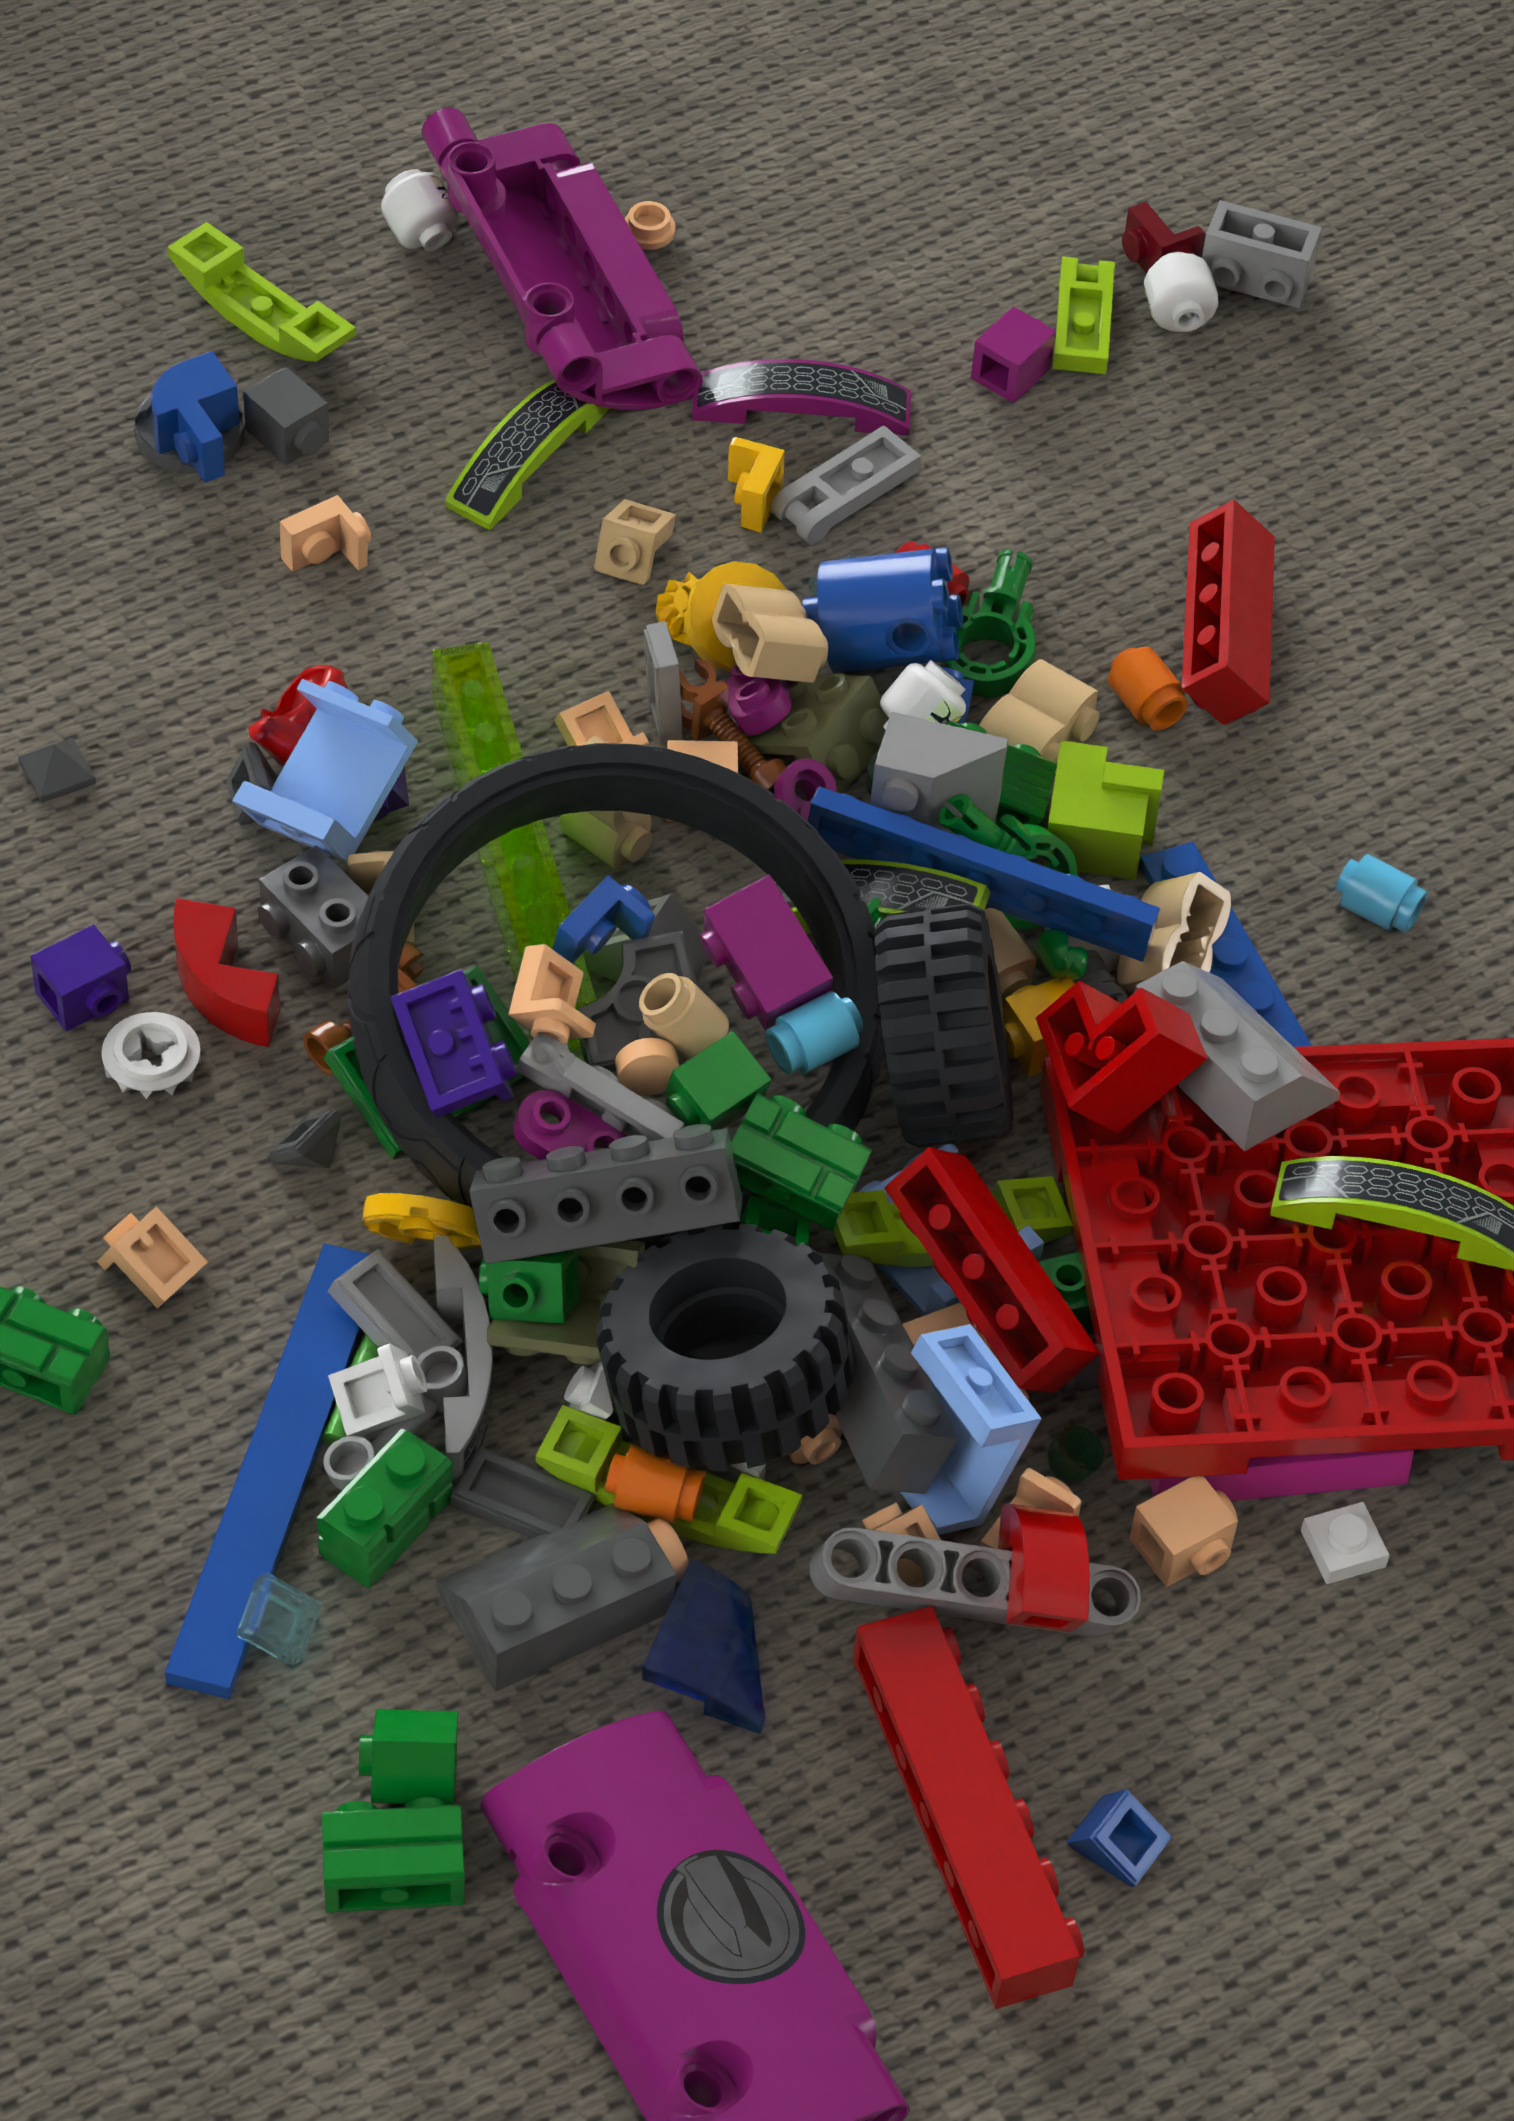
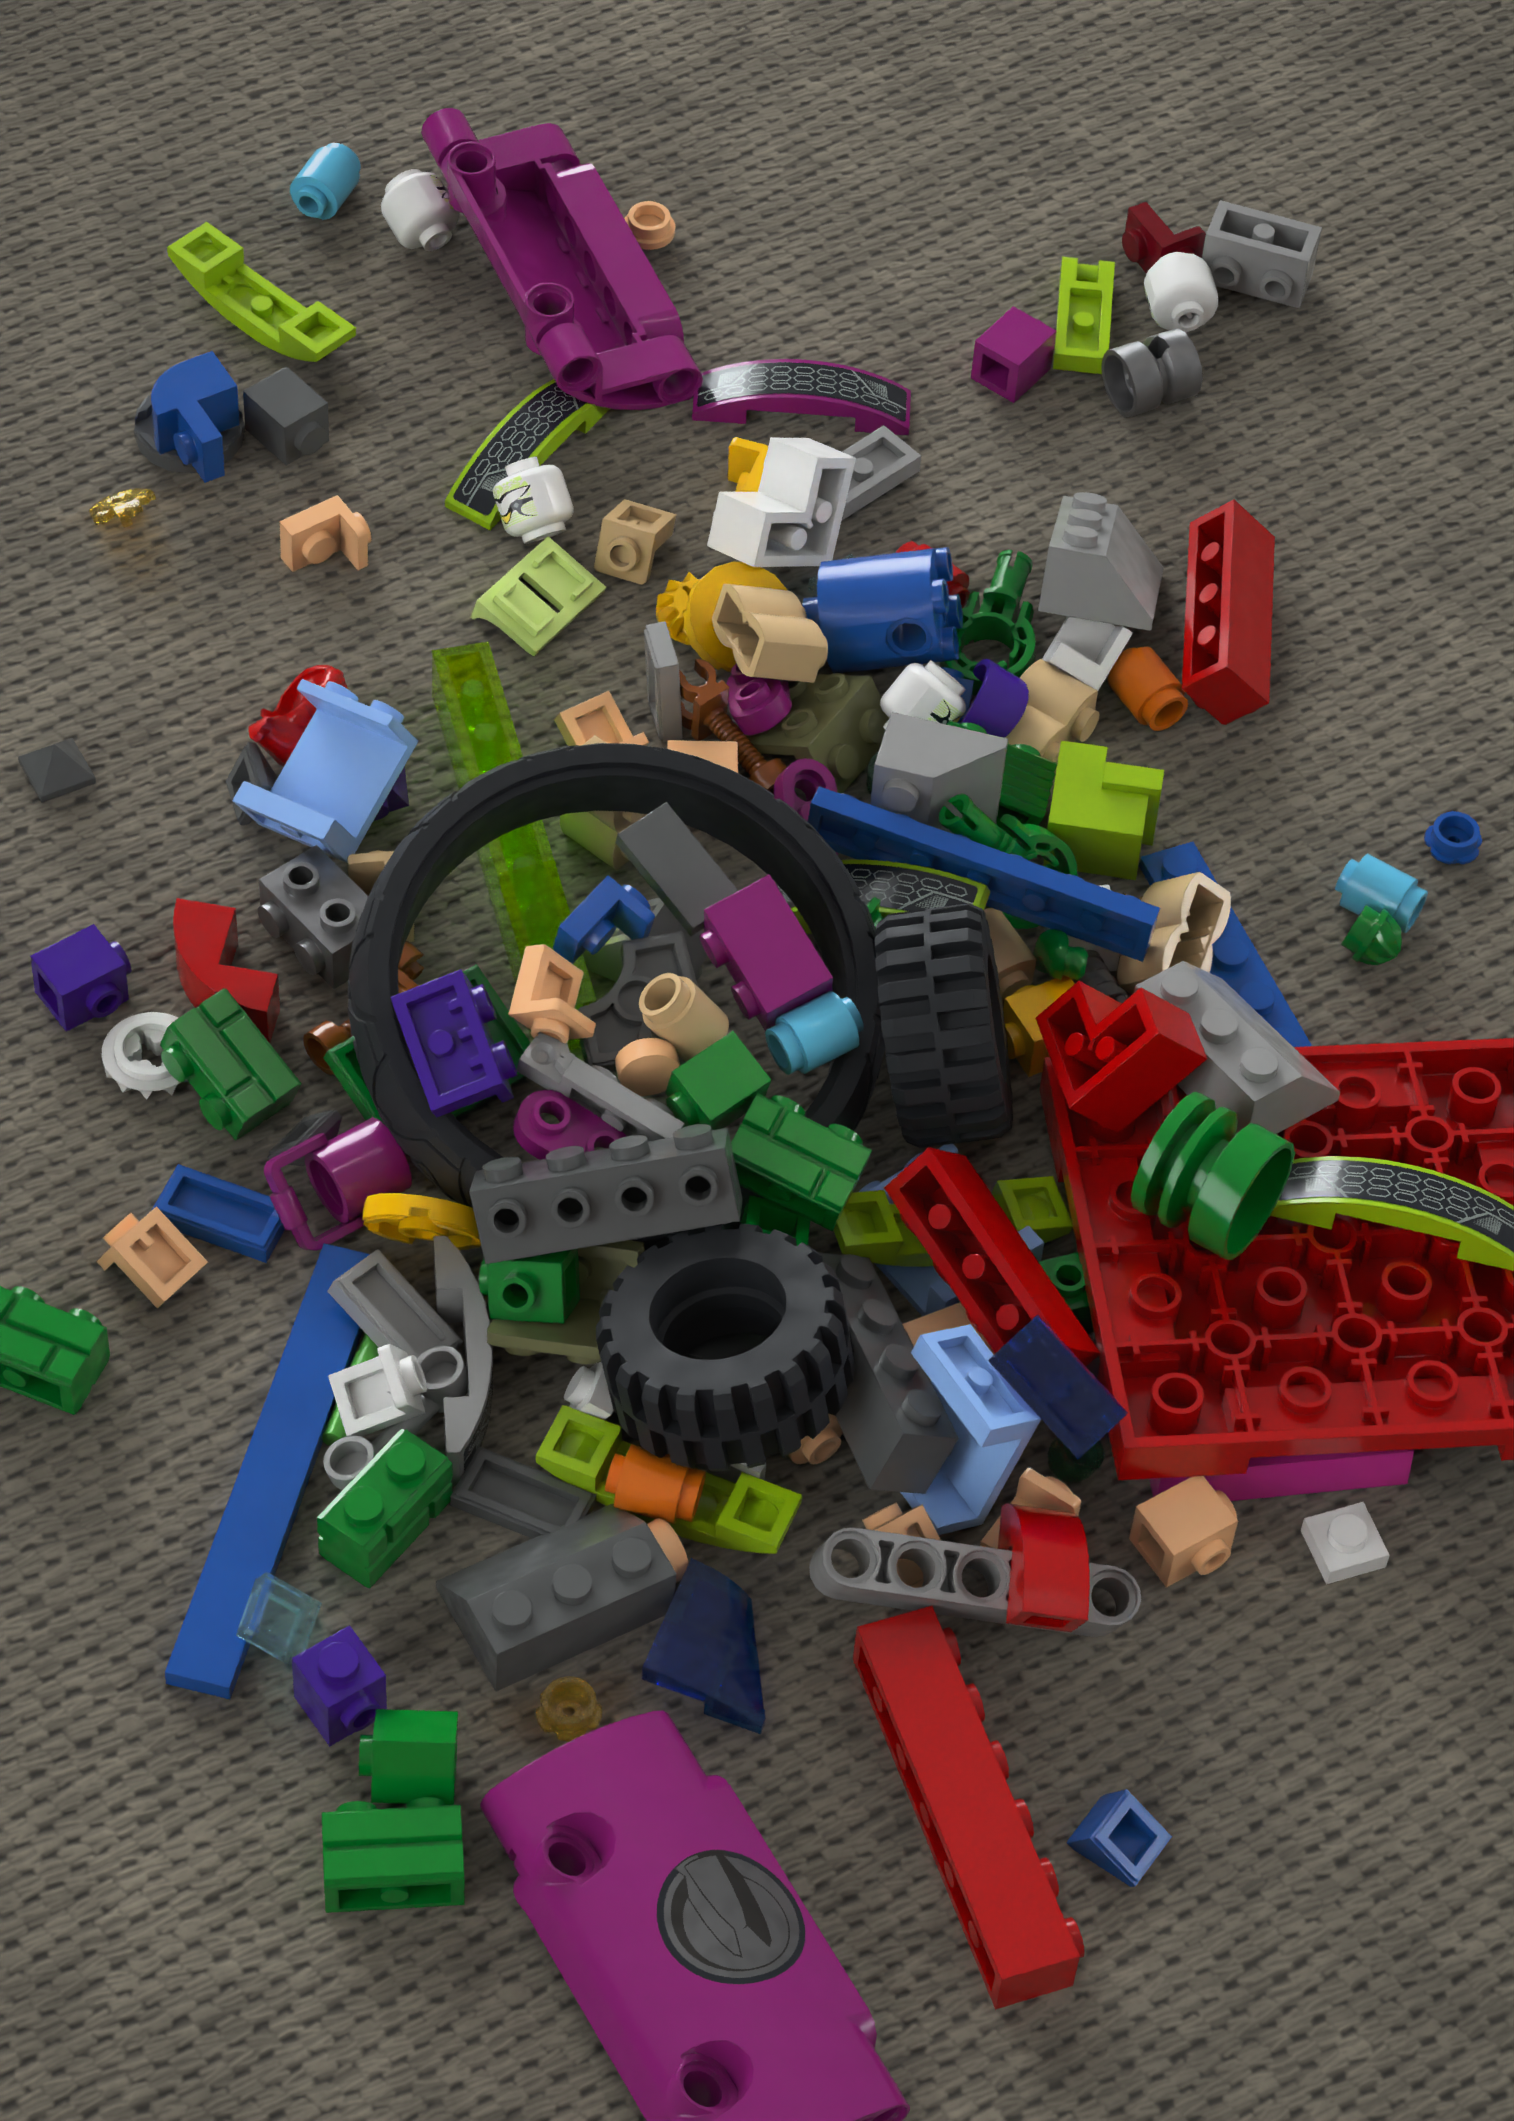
none -> clear yellow plant [89,488,156,527]
none -> blue tile [152,1164,285,1263]
none -> green brick [160,988,302,1140]
none -> magenta piece [264,1117,412,1251]
none -> medium azure brick [290,143,361,220]
none -> dark purple brick [292,1625,387,1747]
none -> yellowish green piece [470,536,606,656]
none -> white head [493,457,574,544]
none -> clear yellow plate [536,1676,603,1742]
none -> dark grey tile [615,802,738,936]
none -> white brick [707,437,856,567]
none -> dark purple helmet [959,659,1029,738]
none -> clear blue hinge [988,1315,1128,1459]
none -> light grey slope [1038,492,1164,631]
none -> white panel [1042,616,1133,691]
none -> flat silver wheel [1102,328,1203,417]
none -> green wheel [1131,1092,1295,1260]
none -> green plate [1341,905,1402,965]
none -> blue plate [1424,811,1482,864]

